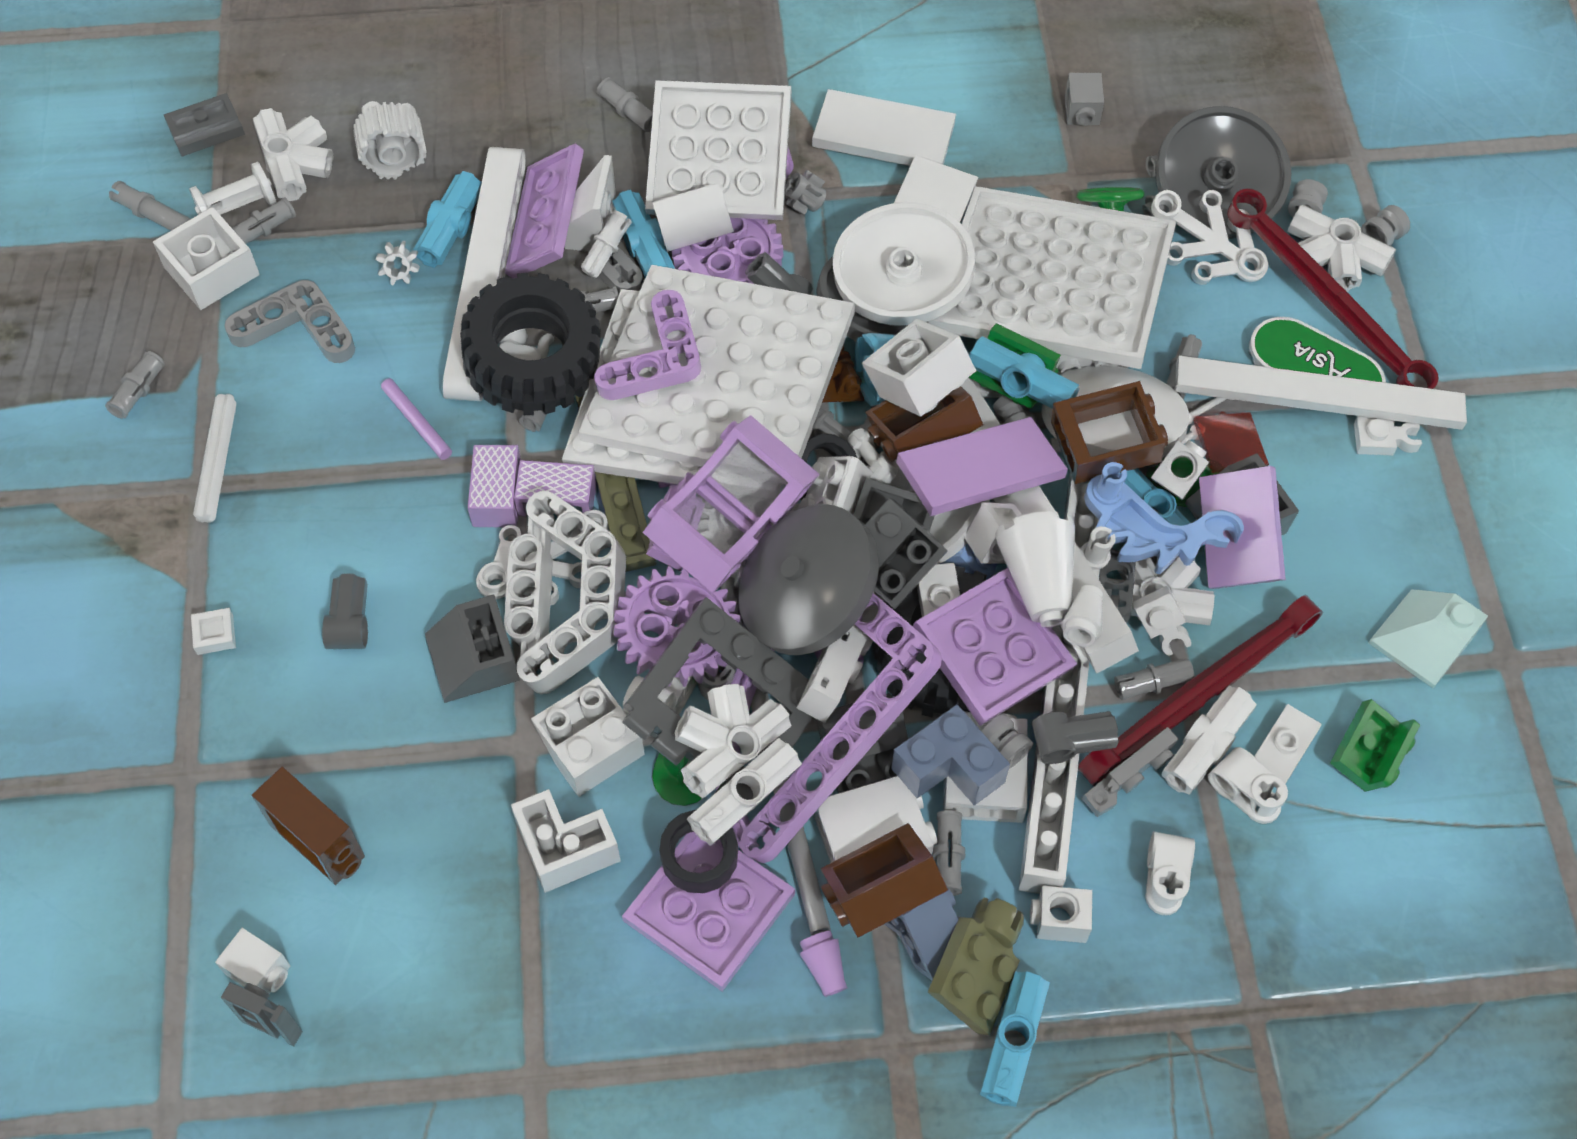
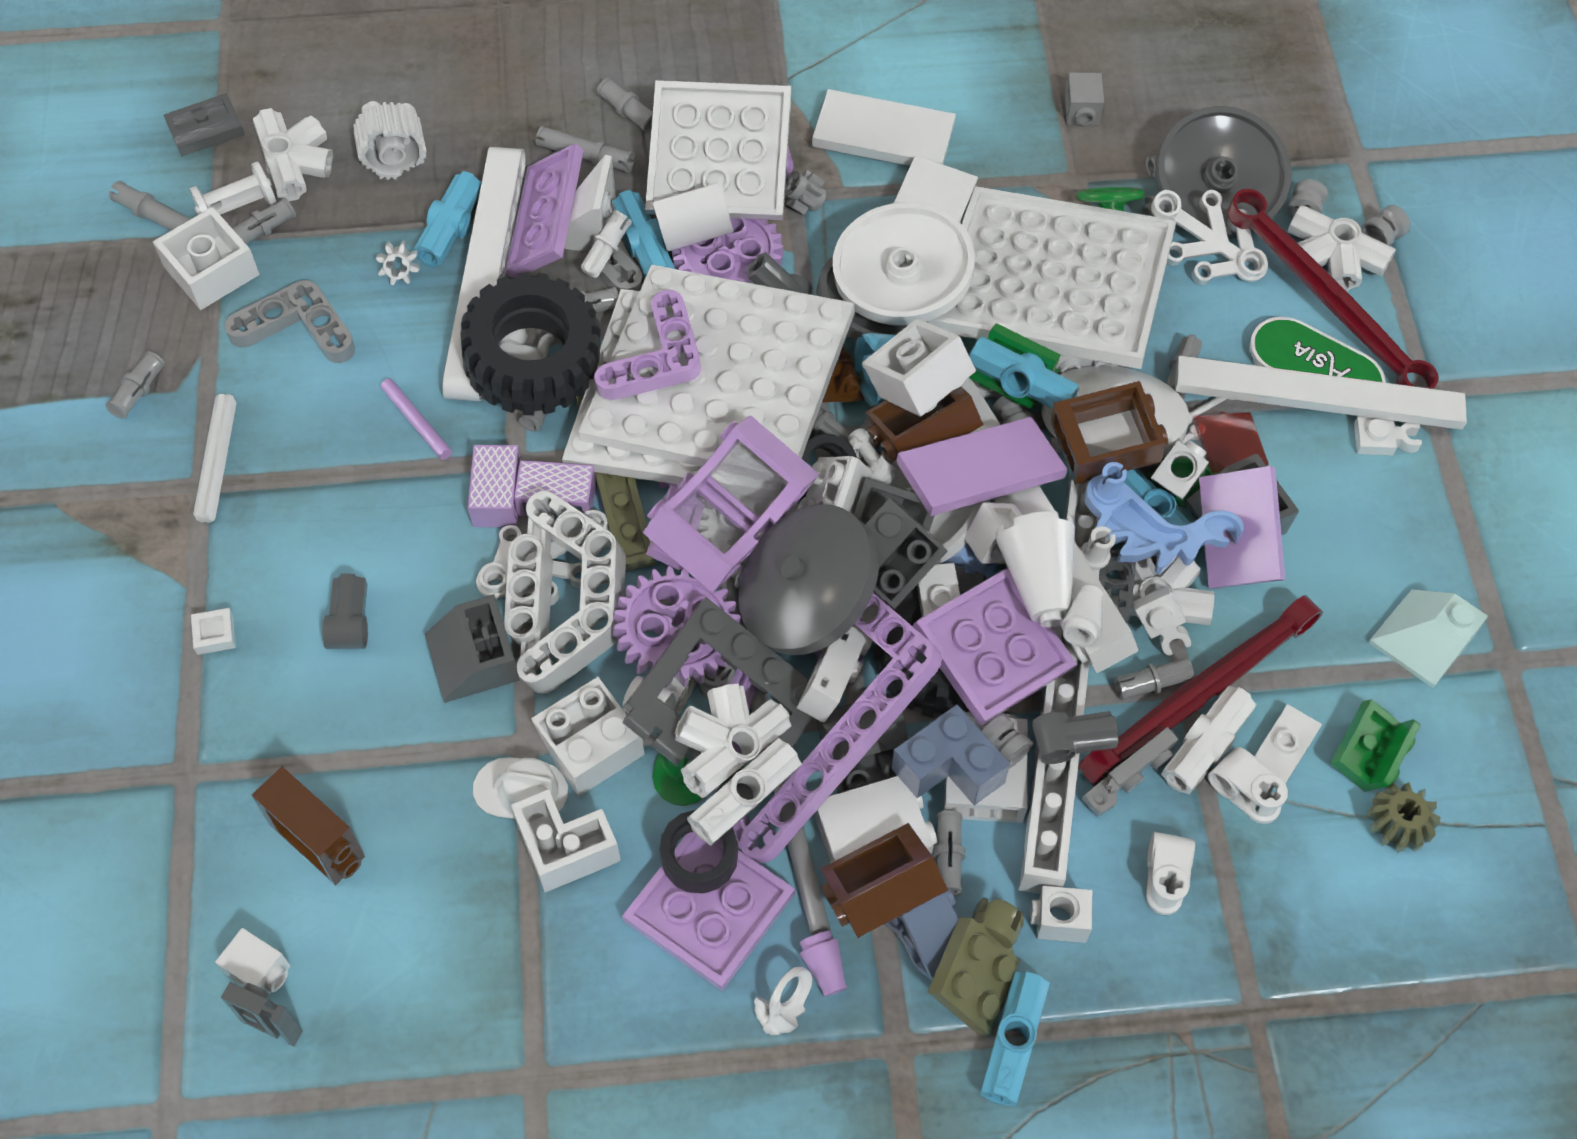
none -> white piece [473,757,568,819]
none -> light grey pin [536,126,635,173]
none -> white piece [754,966,812,1036]
none -> olive gear [1367,782,1441,853]

